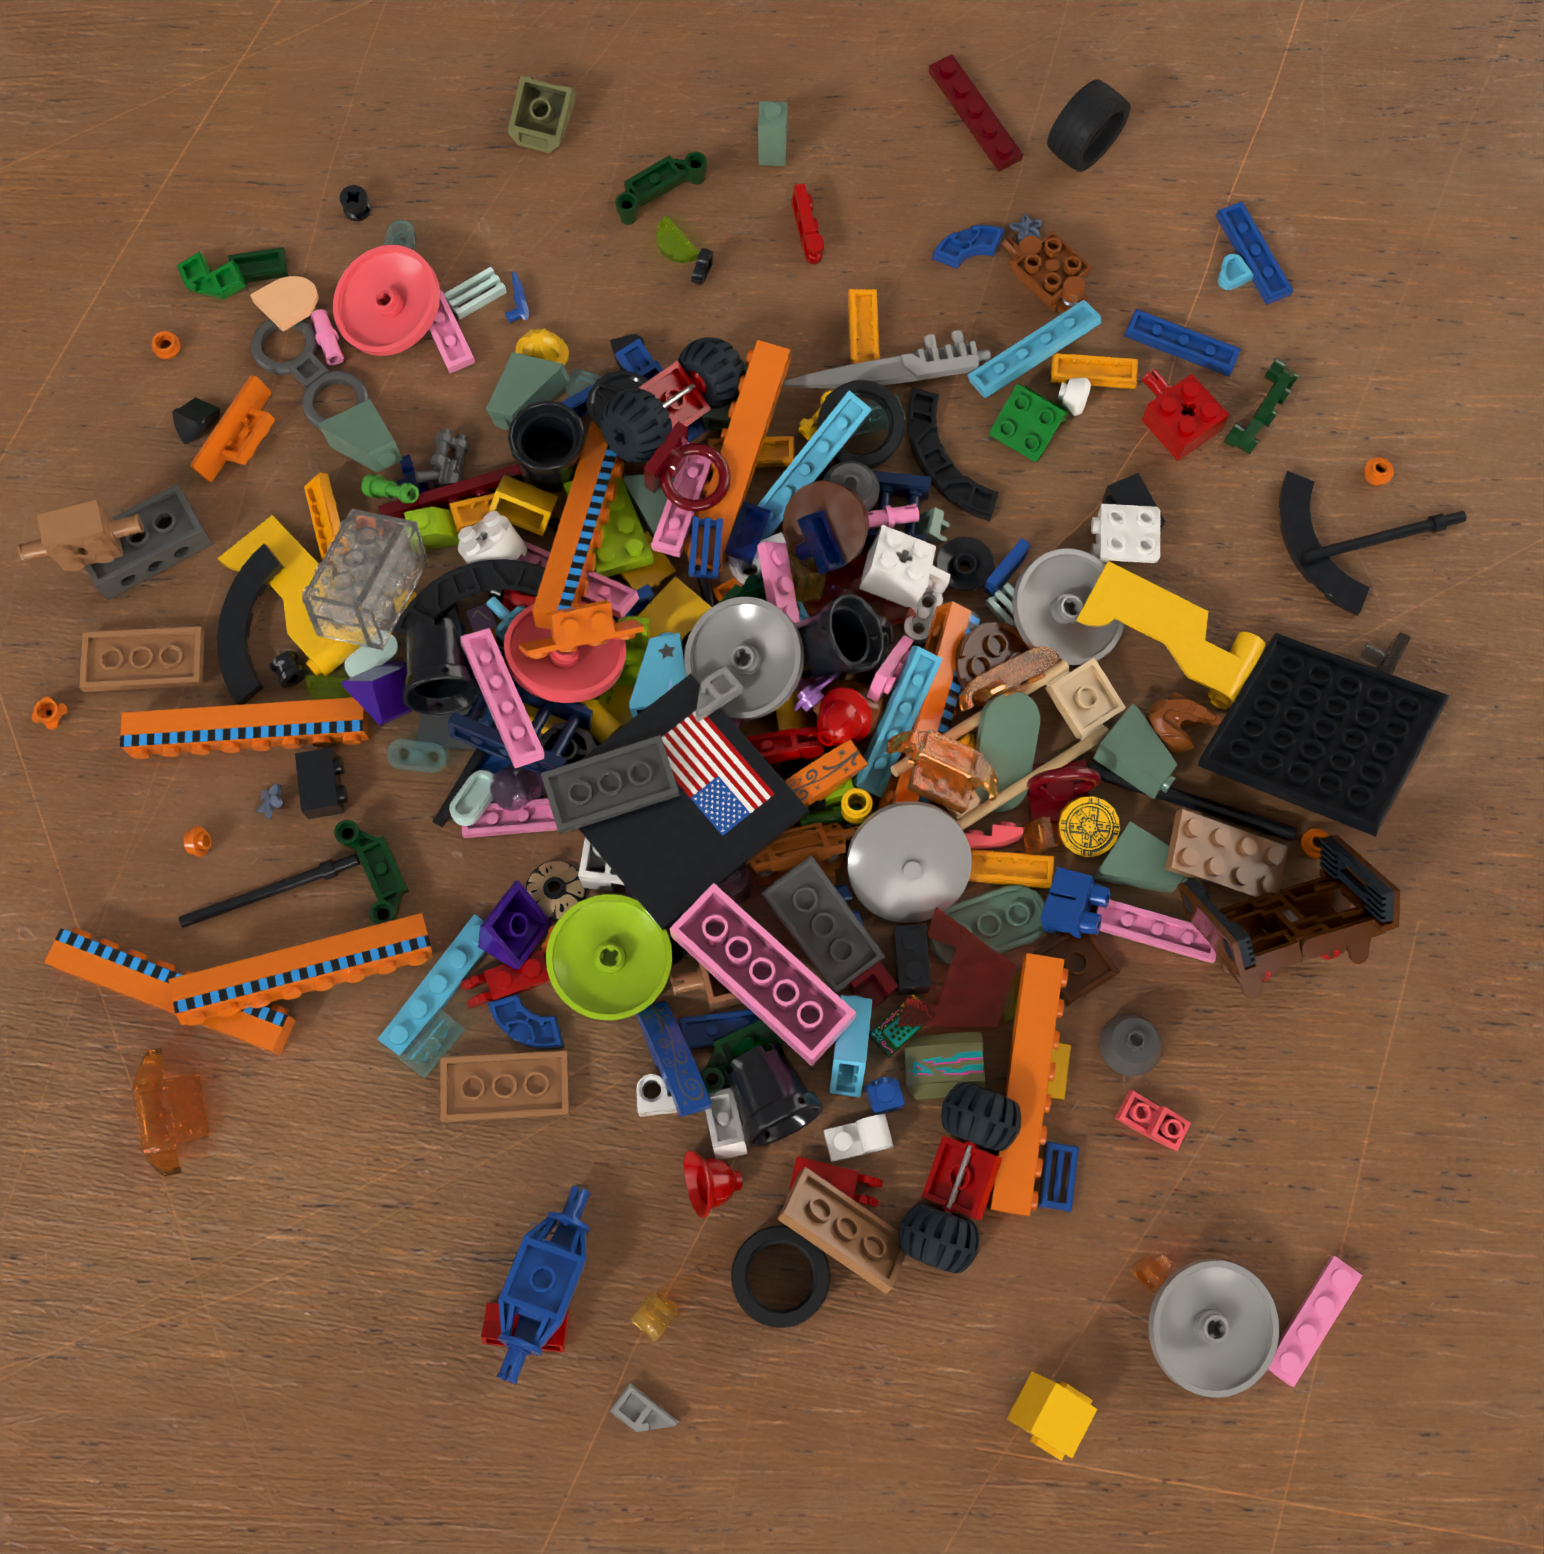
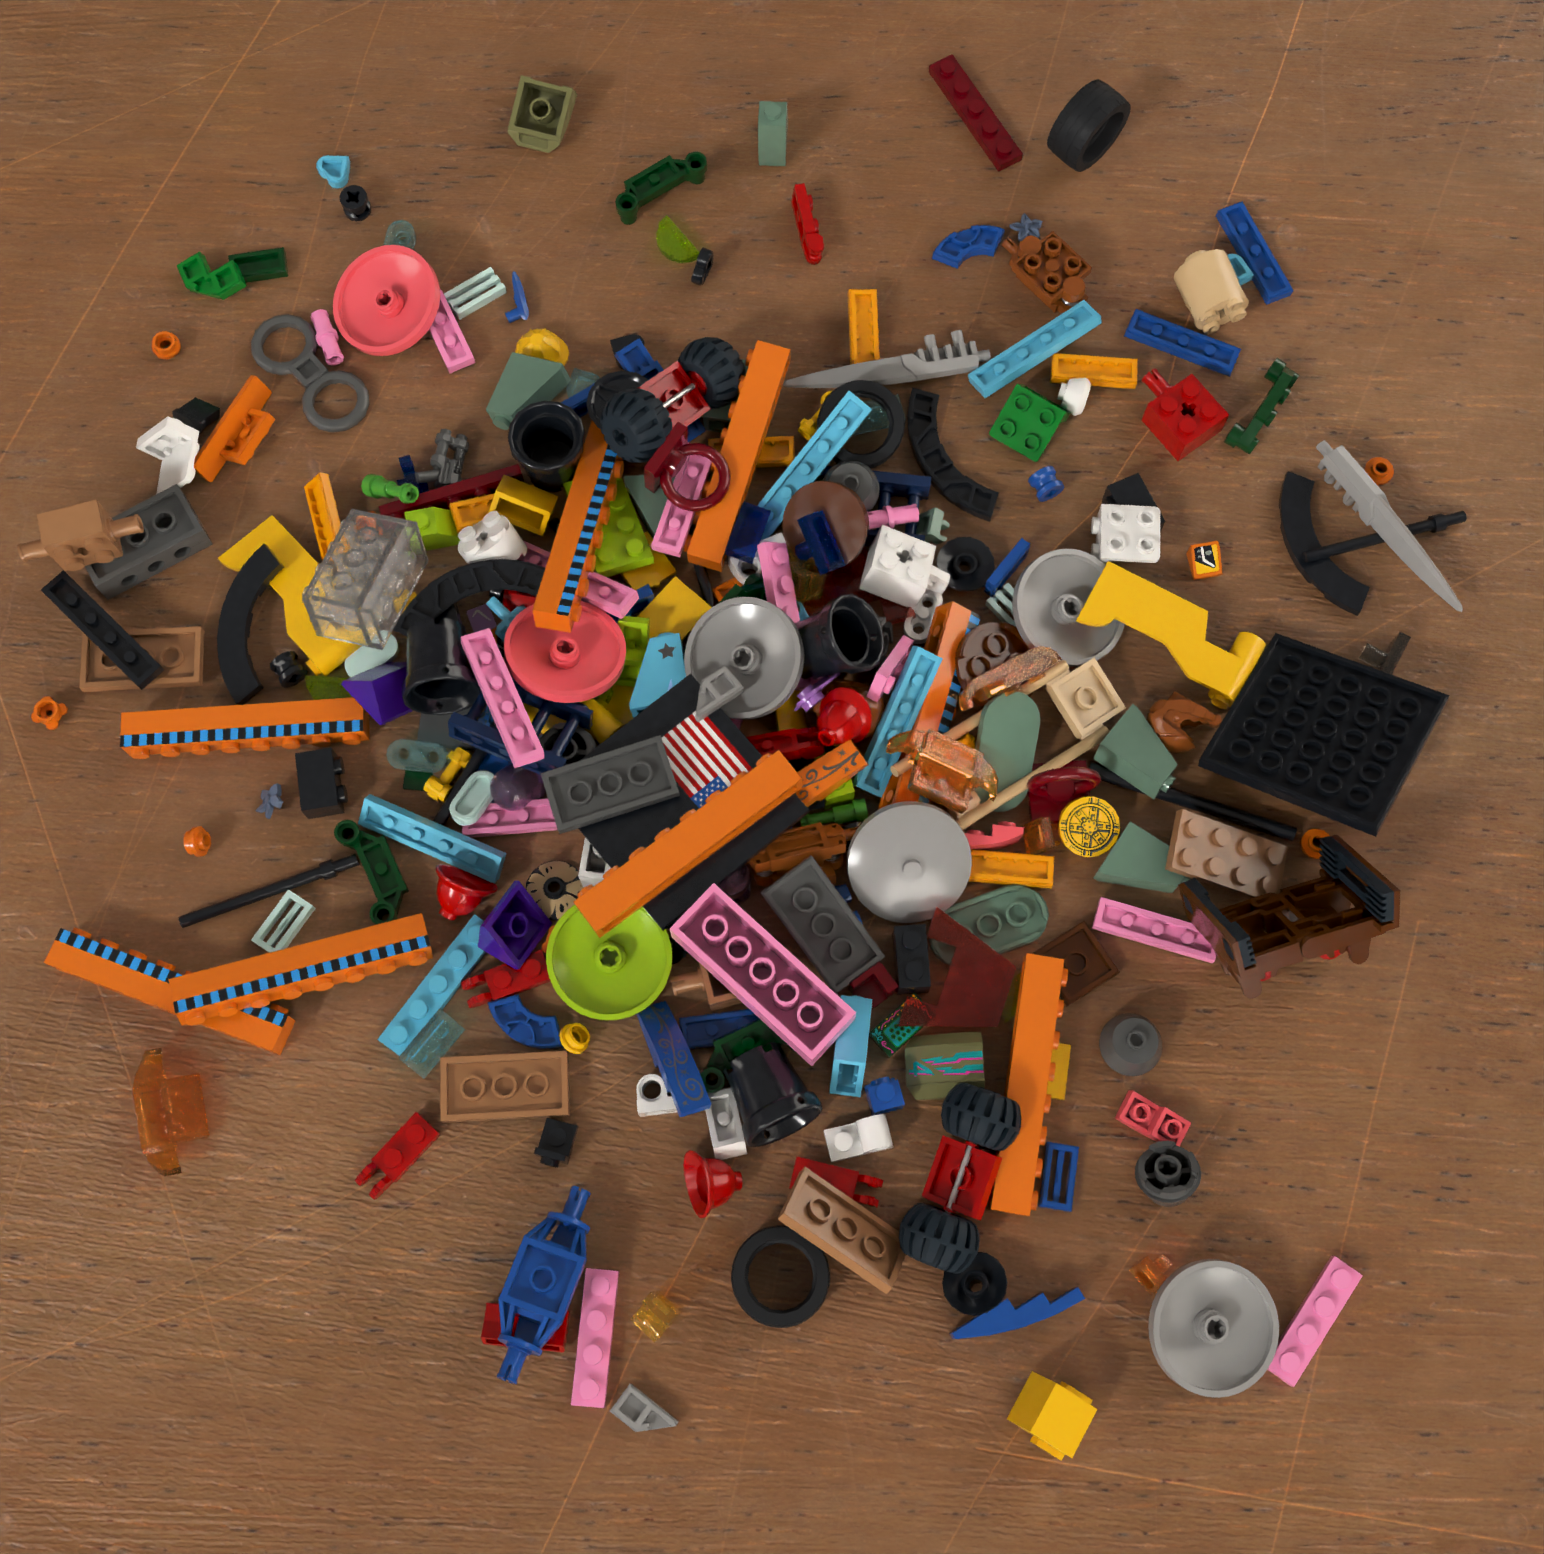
light nougat tile [250,276,319,331] -> none
sand green slope [318,399,403,472] -> none
orange bracket [519,600,645,659] -> none
blue tile [688,517,723,579] -> none
yellow brick [841,788,872,825] -> none
blue hips [1040,867,1111,939] -> none
none -> black plate [41,570,164,690]
none -> white bracket [136,416,199,494]
none -> light aqua tile [251,889,316,953]
none -> medium azure tile [316,155,350,188]
none -> red hinge [355,1112,440,1200]
none -> medium azure plate [358,794,507,883]
none -> dark green sticker [403,766,434,791]
none -> yellow bar [424,747,471,802]
none -> red hat [435,864,498,921]
none -> black bracket [534,1118,579,1168]
none -> yellow plate [559,1023,590,1054]
none -> bright pink plate [571,1268,619,1408]
none -> orange brick [573,750,803,938]
none -> black dish [942,1252,1008,1316]
none -> blue slope [949,1287,1085,1339]
none -> blue wheel [1028,466,1064,502]
none -> dark grey cone [1135,1141,1201,1207]
none -> tan cylinder [1174,249,1249,335]
none -> slope [1186,541,1222,580]
none -> light grey piece [1316,440,1463,612]

